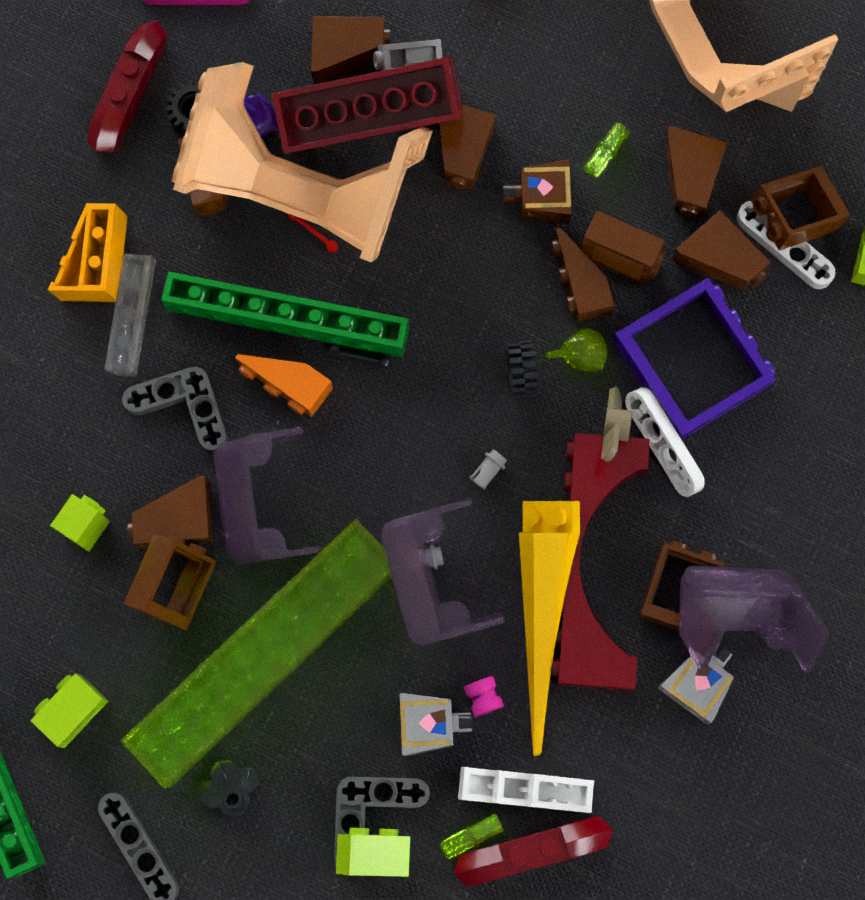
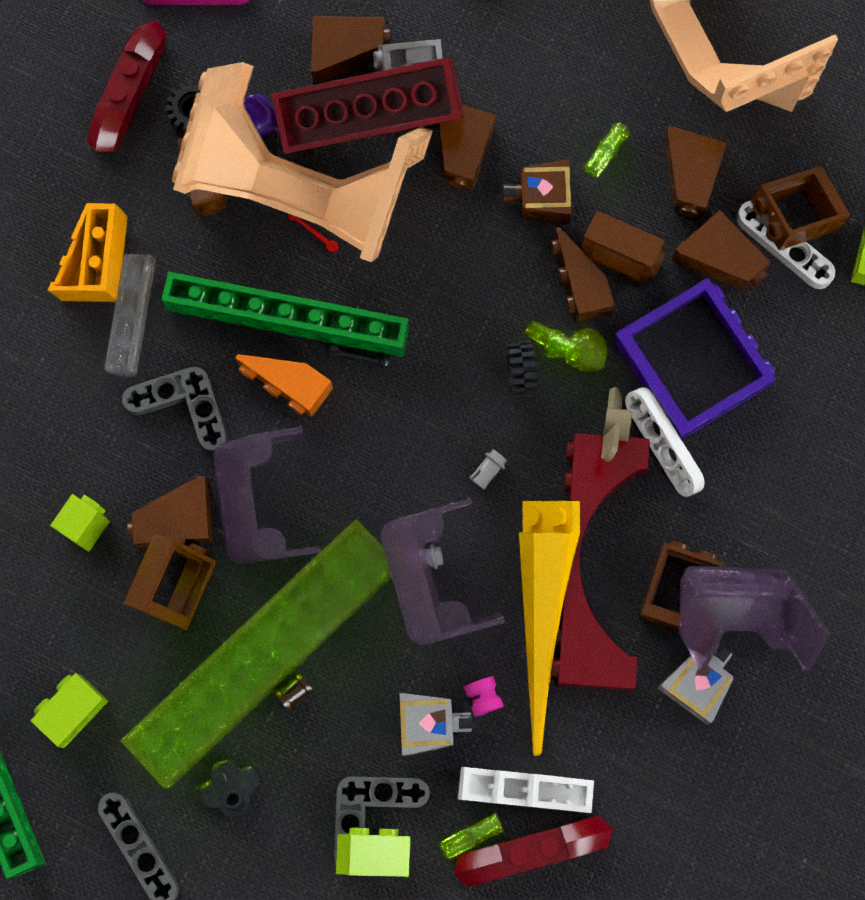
none -> dark brown bush [272,670,315,712]
none -> clear neon green axle [525,321,582,361]

